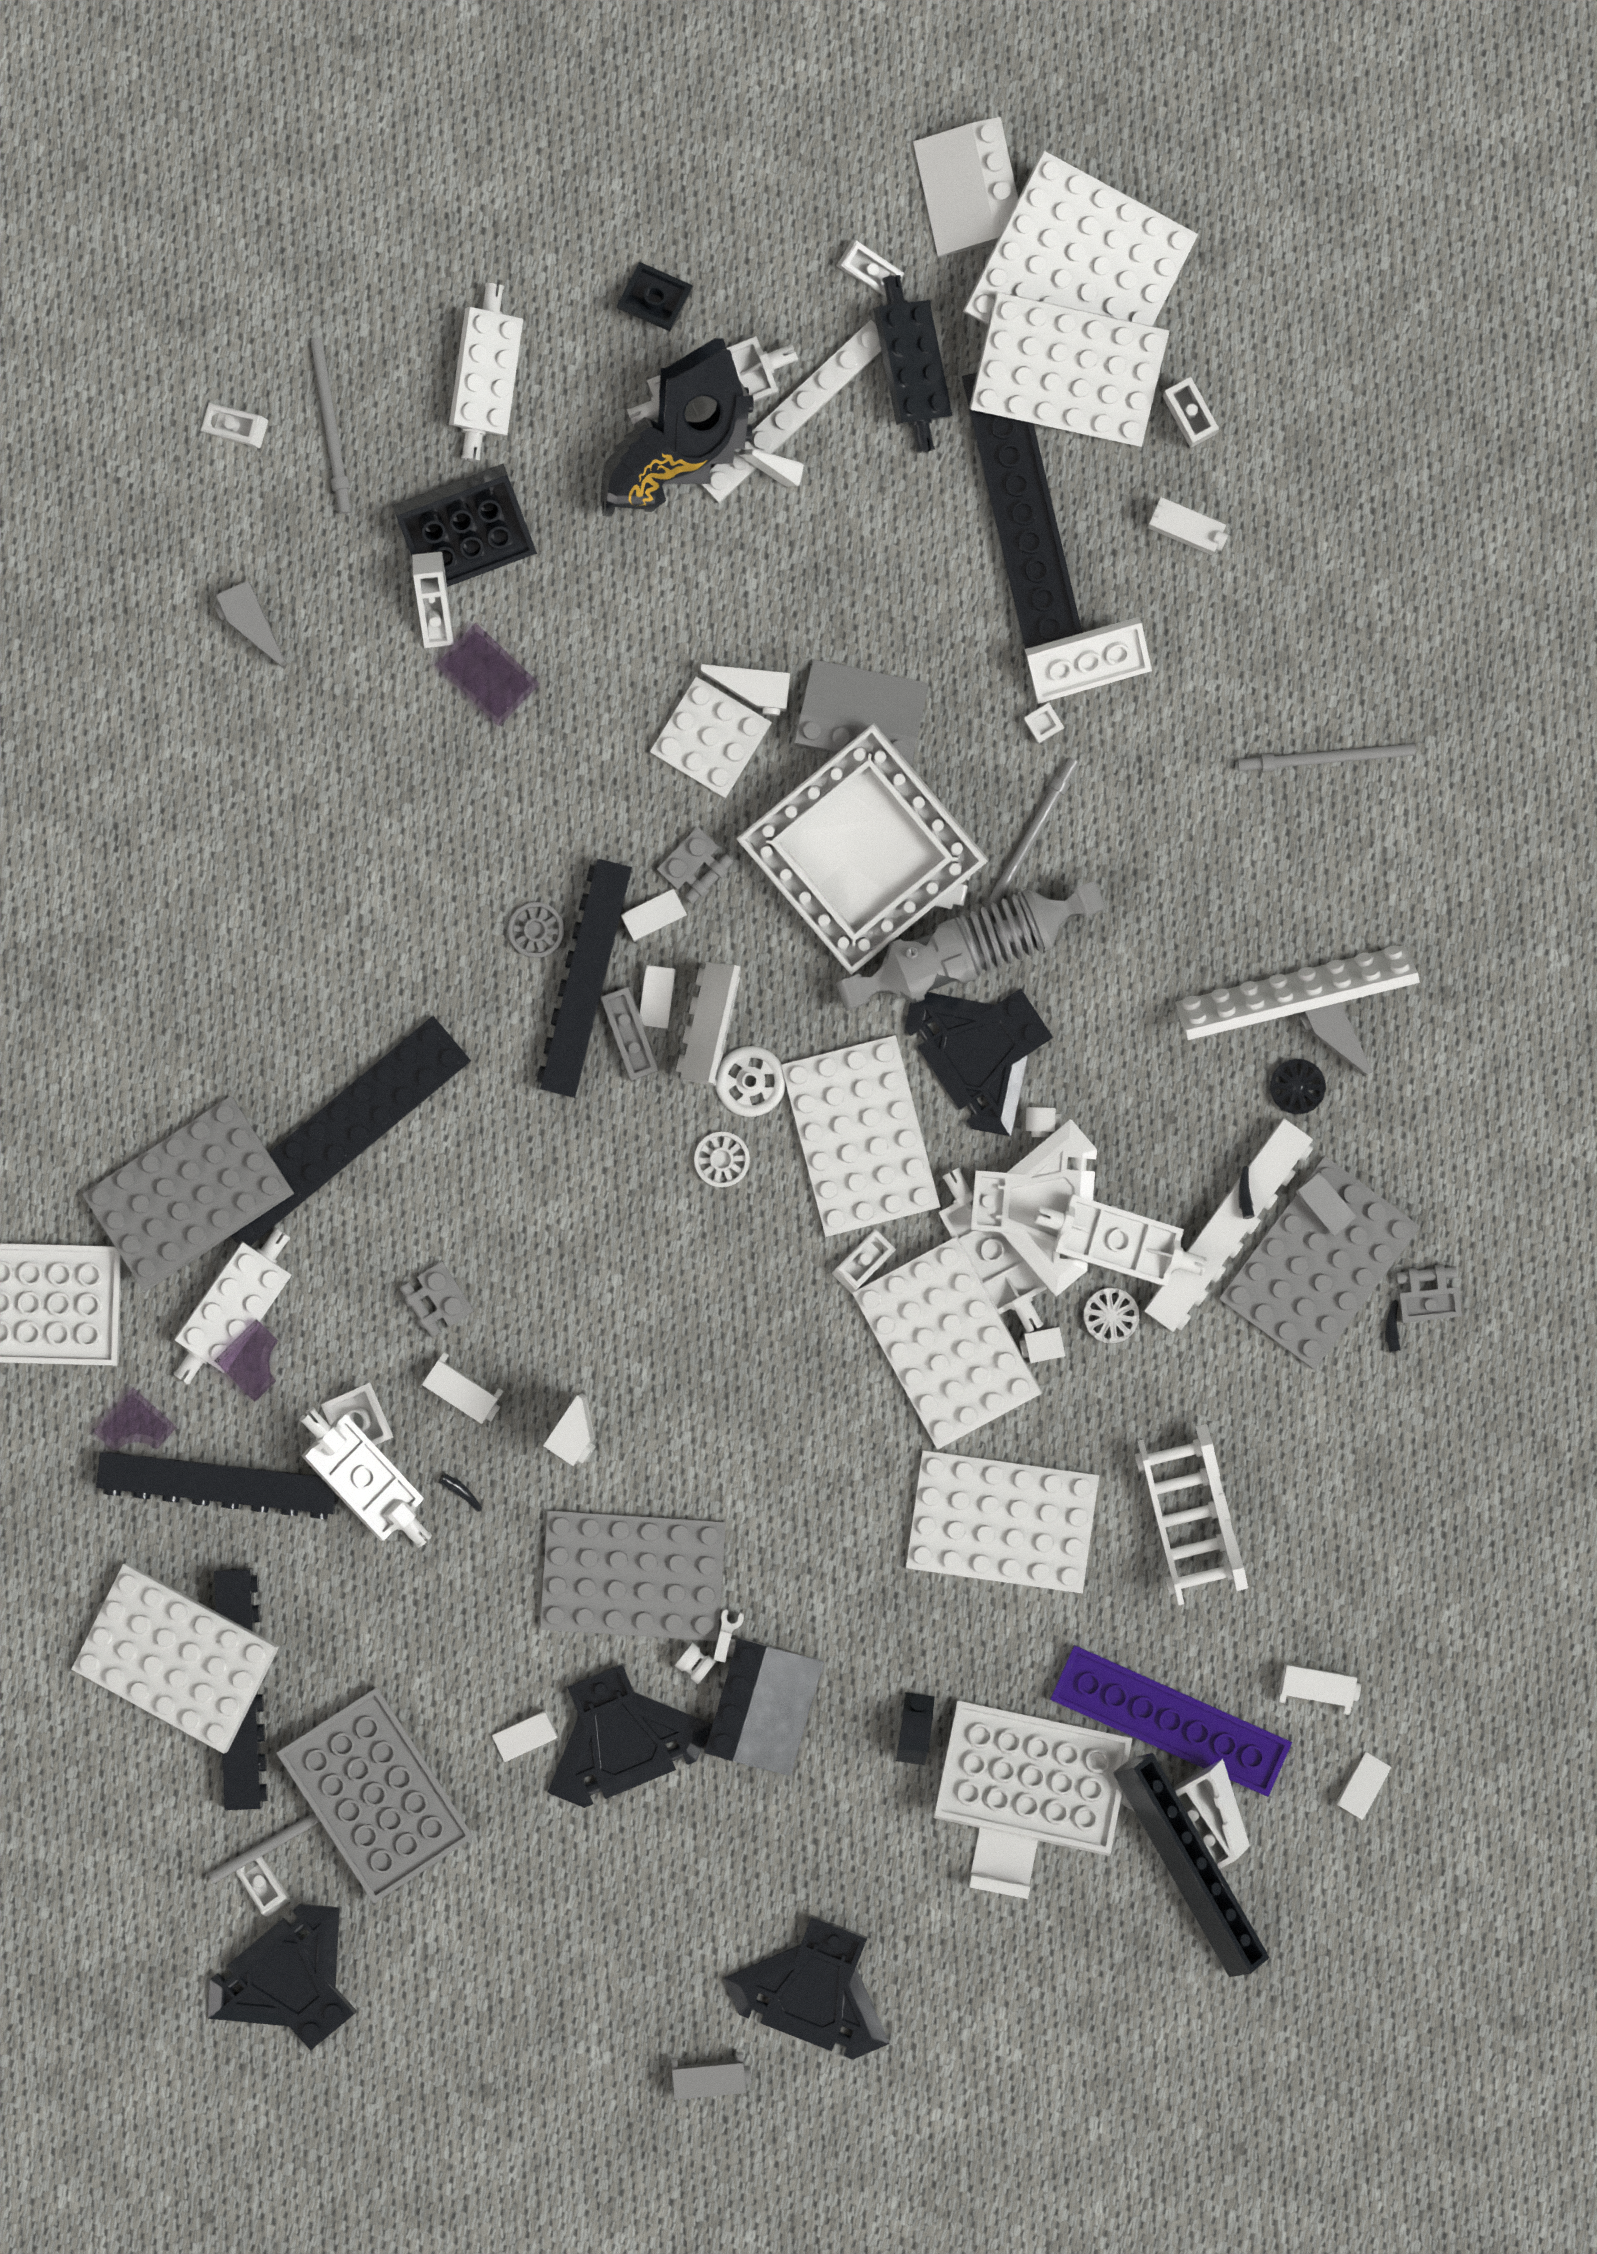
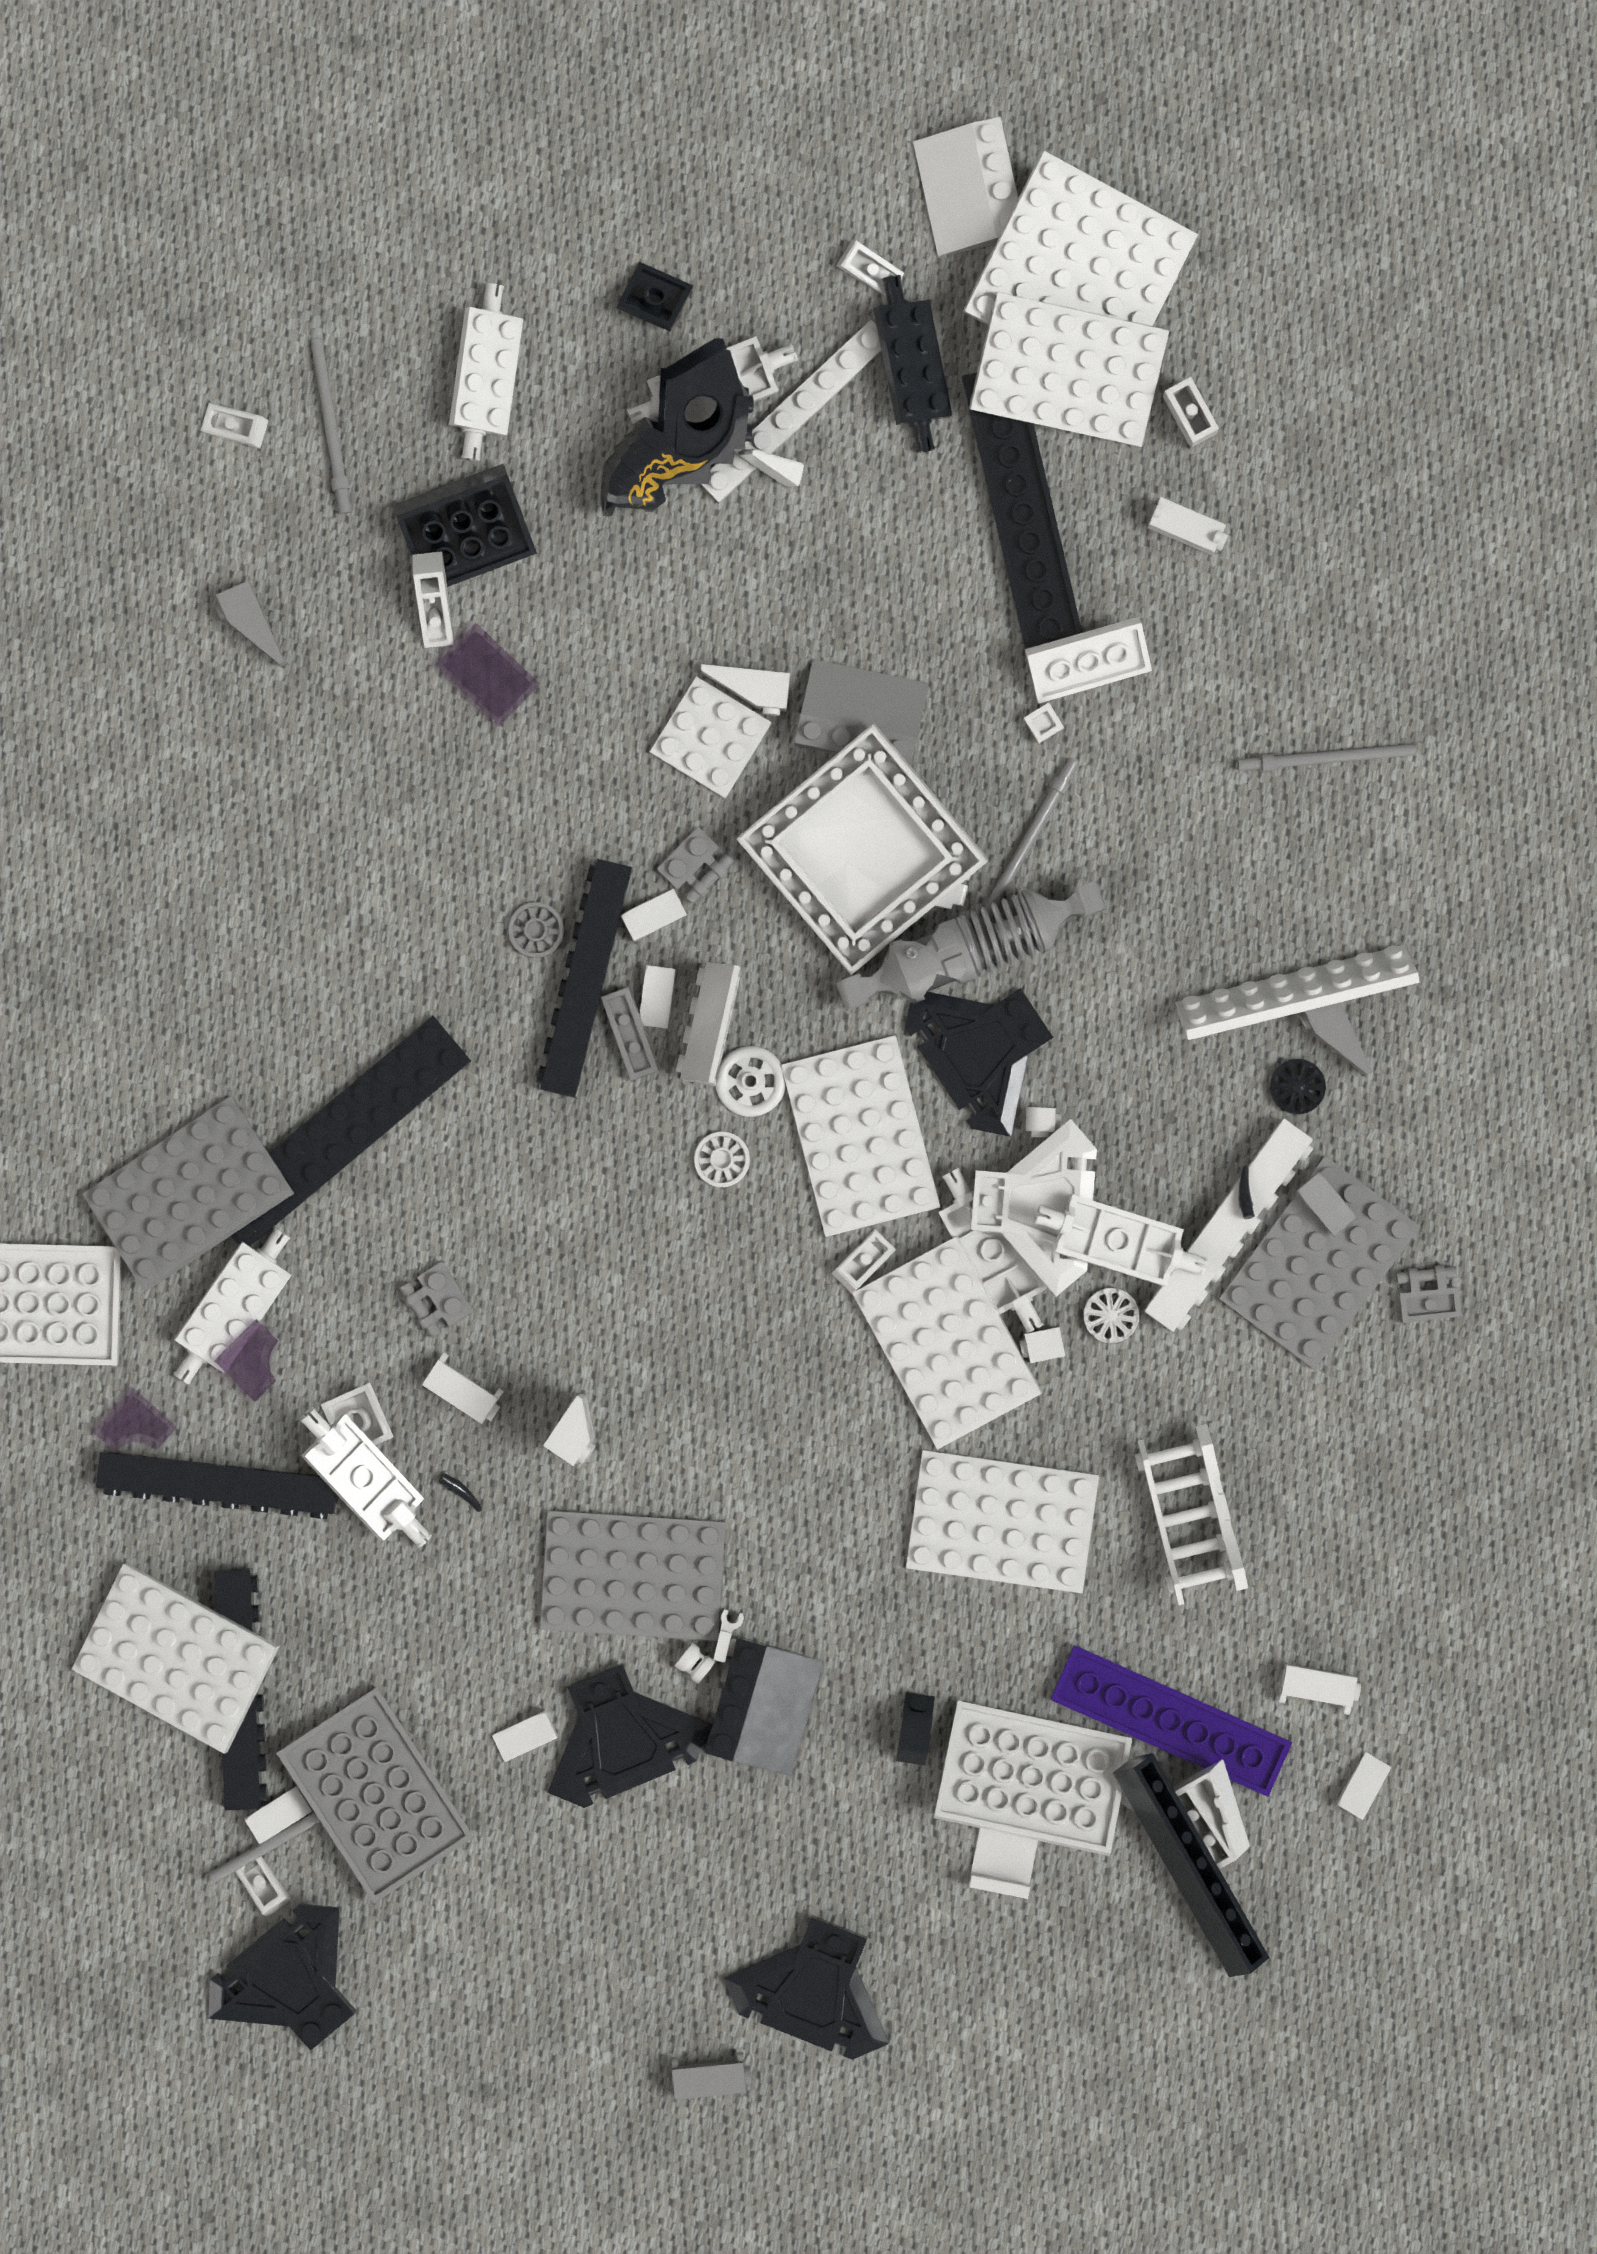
black helmet [1385,1300,1401,1353] -> none
none -> white slope [245,1786,312,1844]

